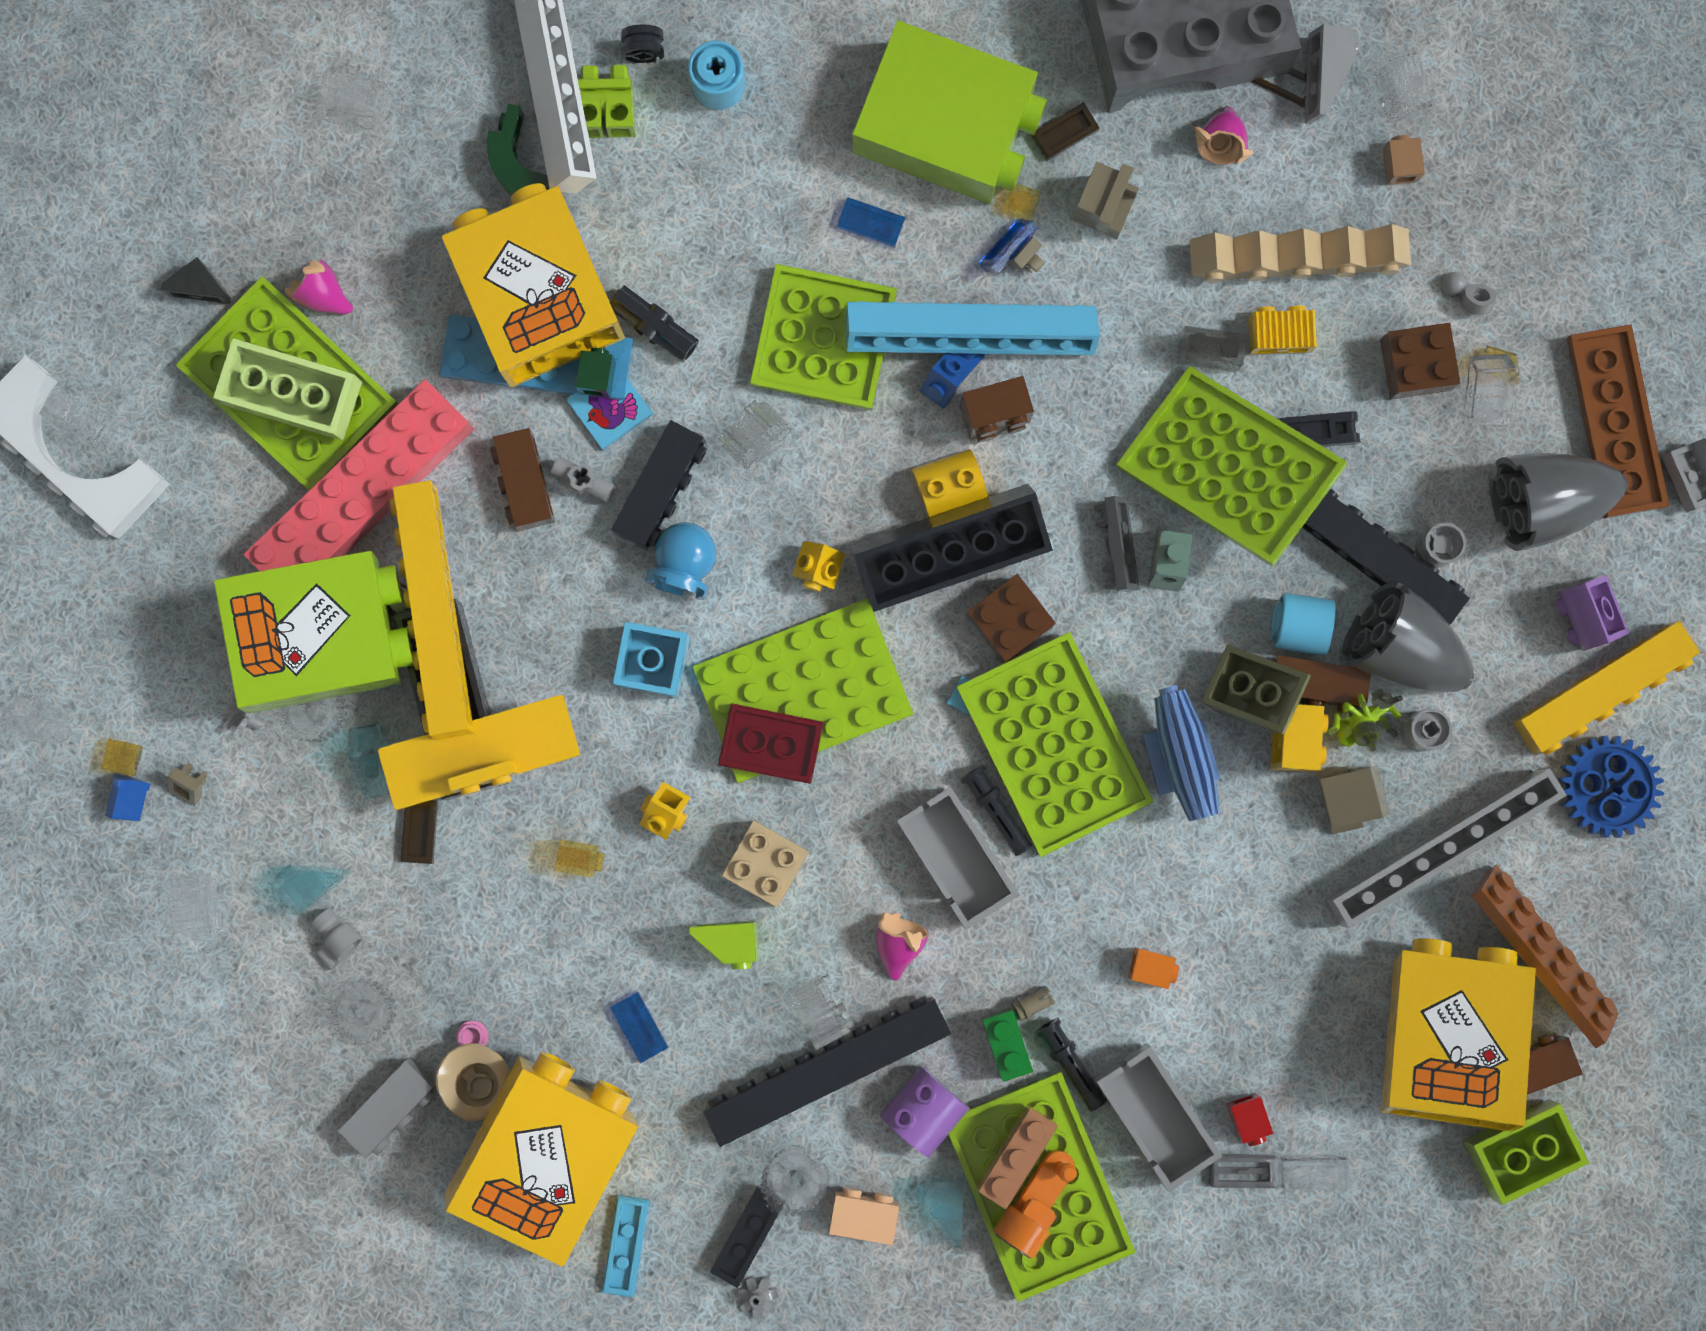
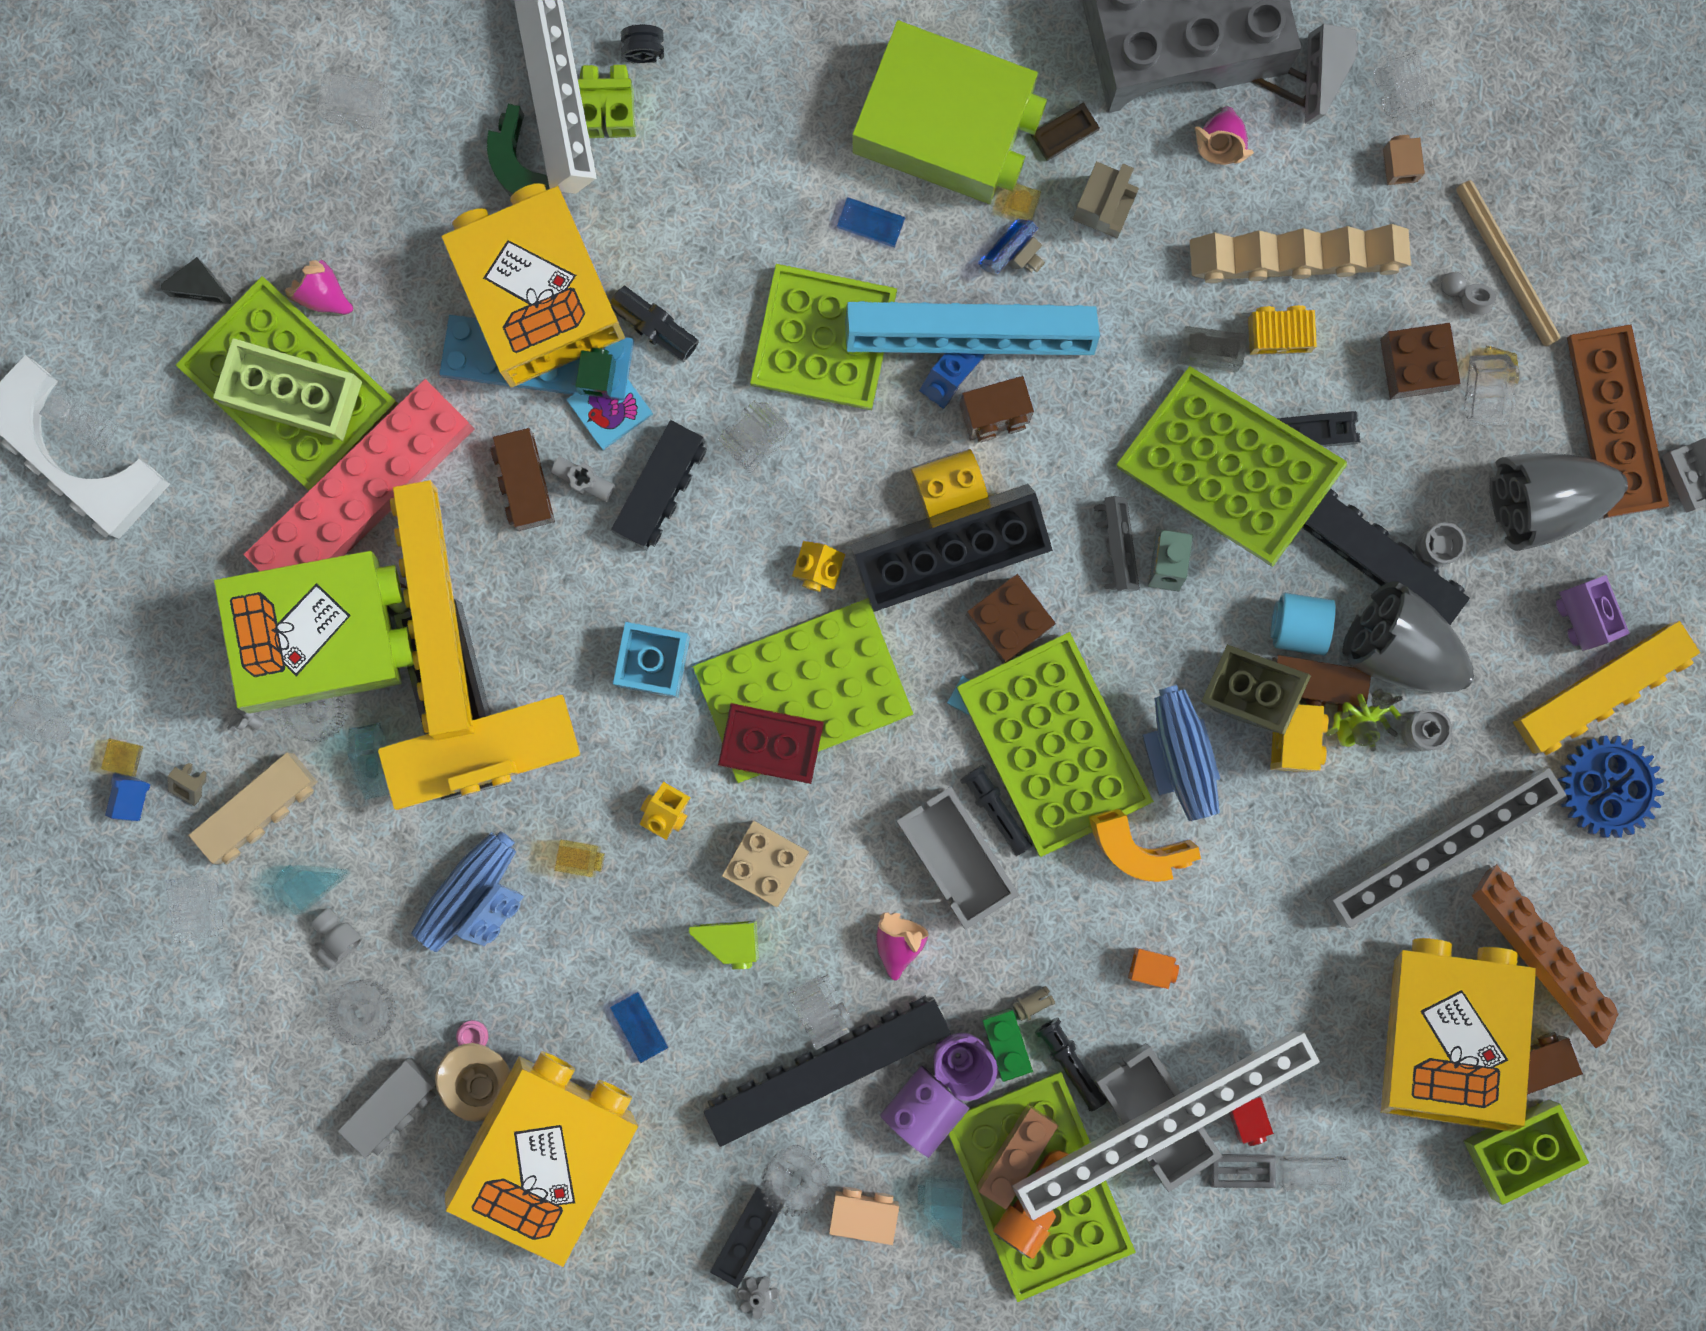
dark brown tile [400,800,438,864] -> none
medium azure tile [602,1195,650,1298] -> none
dark azure tile [645,522,716,600] -> none
medium azure piece [688,40,746,110] -> none
dark tan plate [1317,765,1390,834] -> none
none -> tan brick [188,752,318,865]
none -> medium blue plate [411,831,524,952]
none -> medium lavender helmet [933,1033,997,1101]
none -> white brick [1012,1031,1320,1220]
none -> light orange arch [1089,809,1201,882]
none -> tan axle [1456,180,1560,346]

